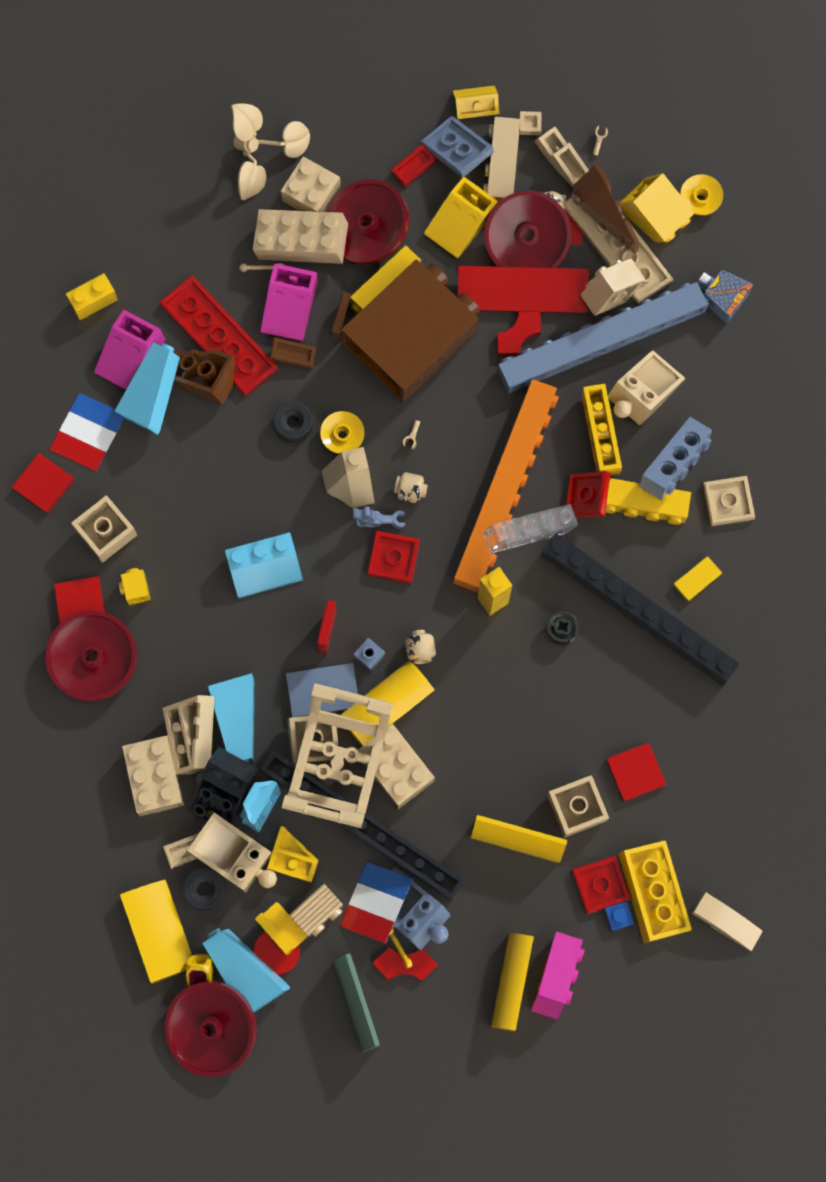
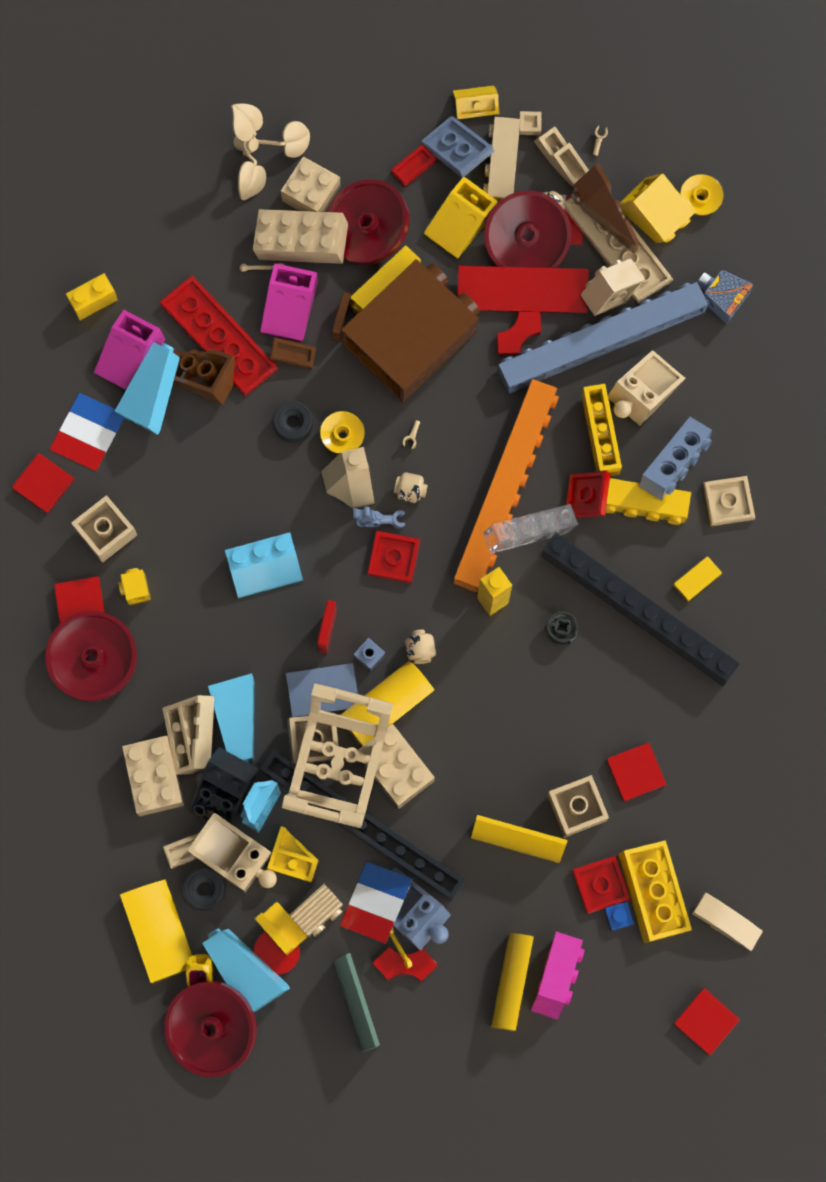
none -> red tile [673,988,740,1055]

